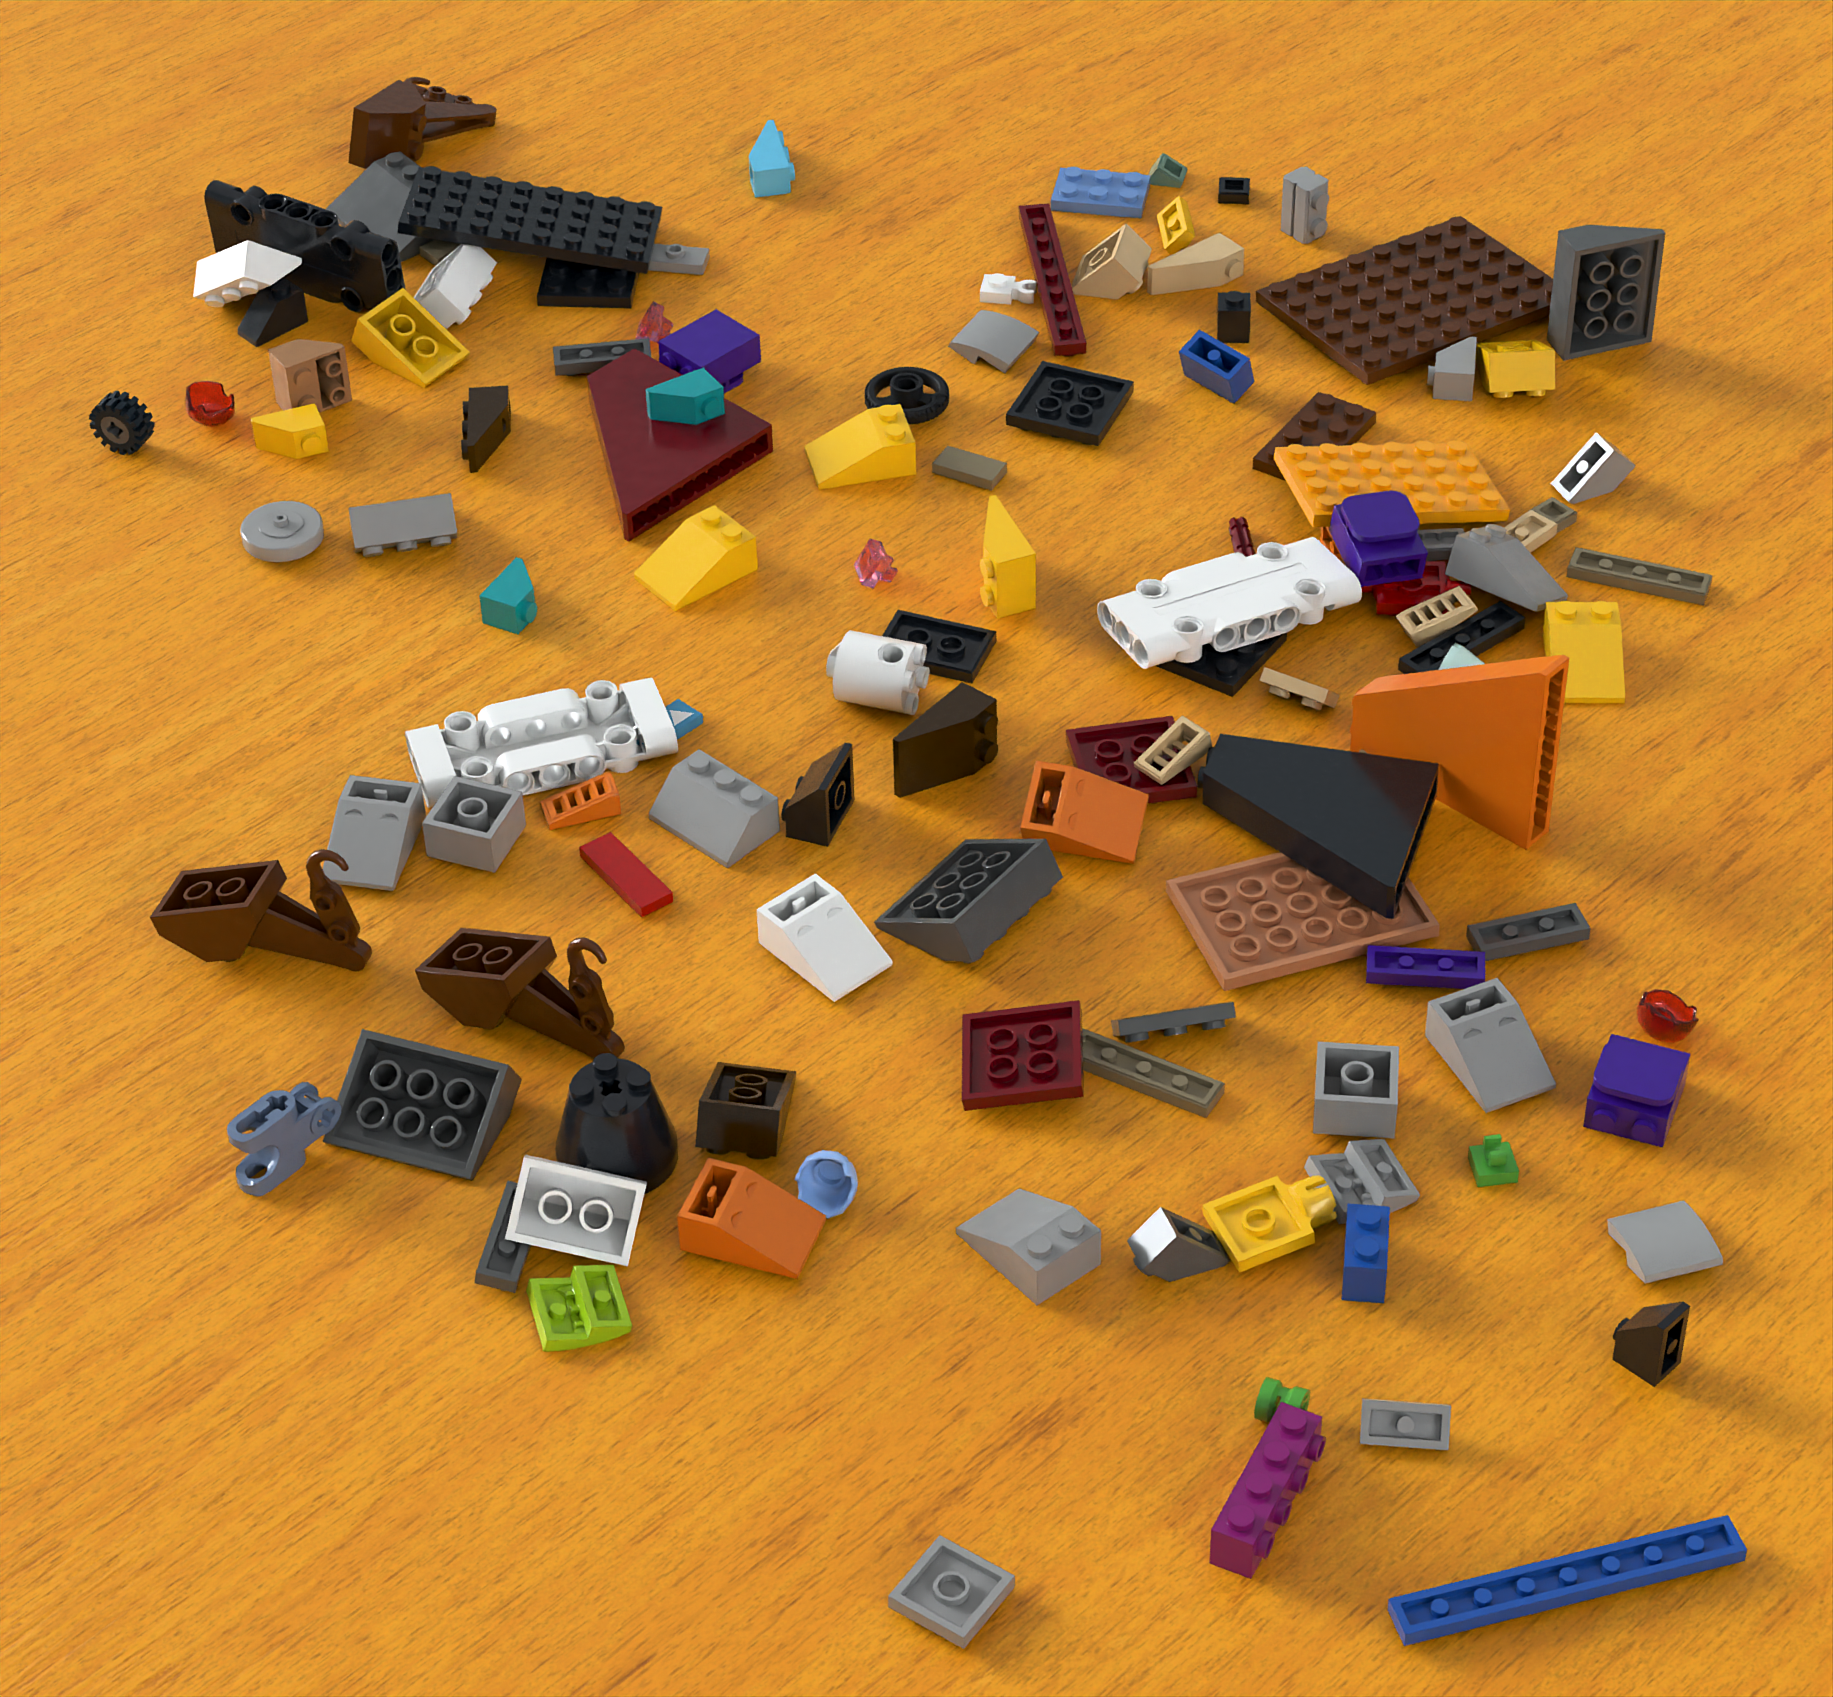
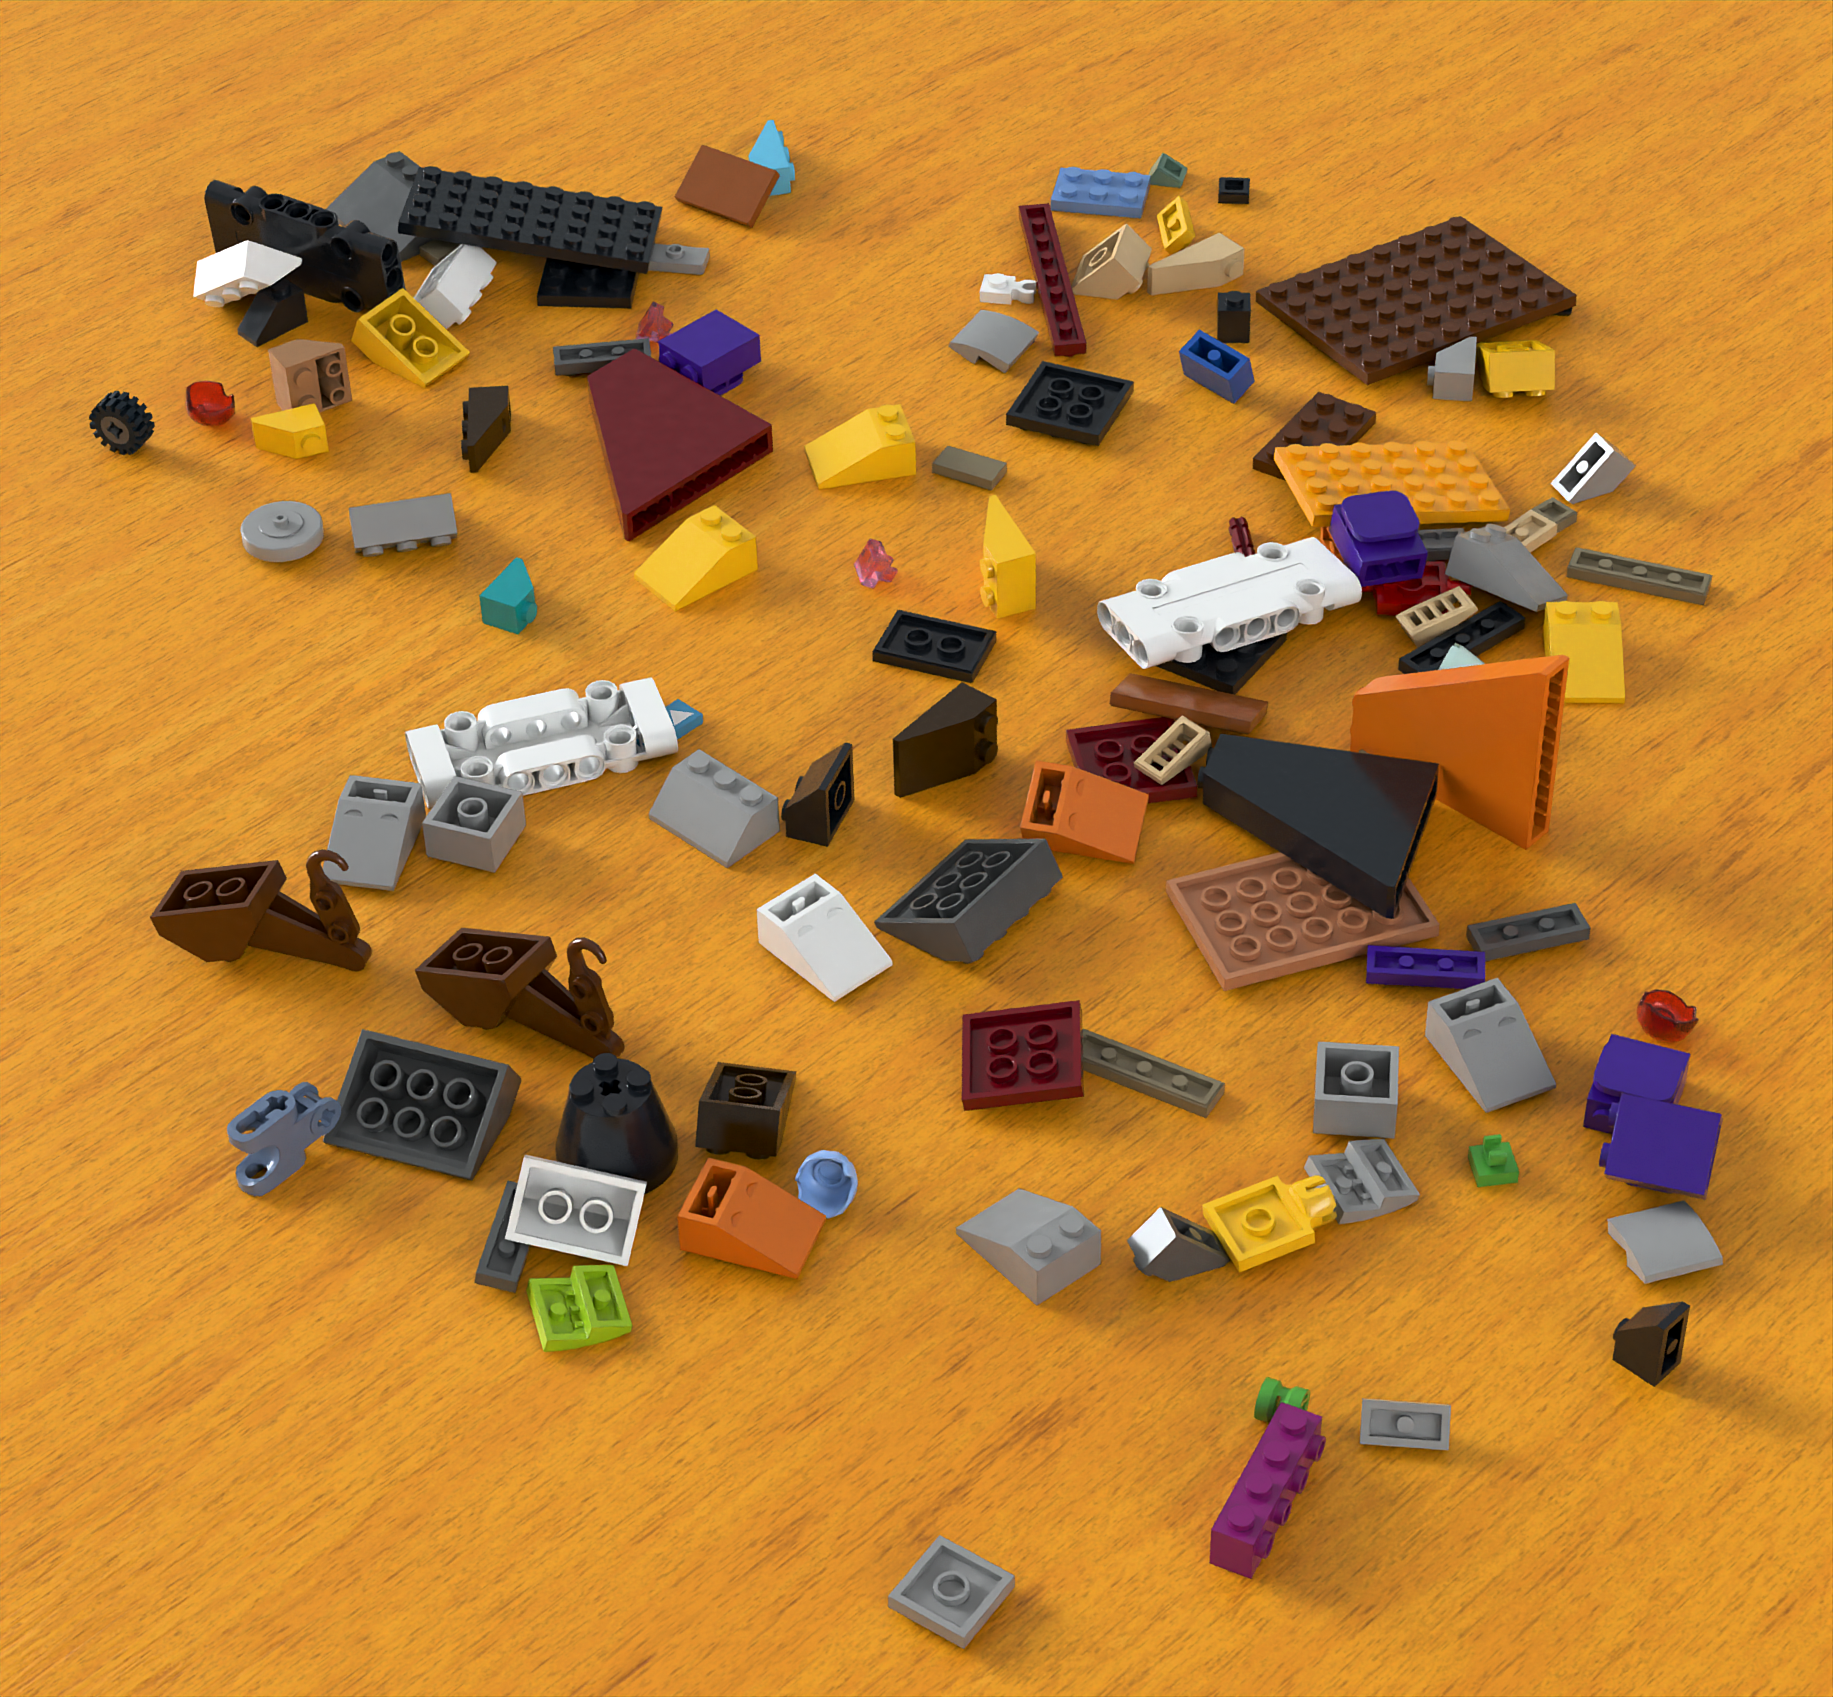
reddish brown slope [348,77,497,169] -> none
orange slope [540,772,621,830] -> none
red tile [579,832,673,917] -> none
teal slope [646,368,725,425] -> none
white cylinder [826,630,930,715] -> none
black wheel [865,367,949,425] -> none
dark grey plate [1111,1002,1236,1043] -> none
tan plate [1259,667,1339,711] -> none
light grey brick [1281,166,1329,244] -> none
blue brick [1342,1203,1390,1303] -> none
blue plate [1387,1515,1747,1646] -> none
dark grey slope [1547,225,1665,361] -> none
none -> dark orange tile [674,144,780,228]
none -> dark orange tile [1109,673,1268,735]
none -> dark purple brick [1599,1093,1723,1200]

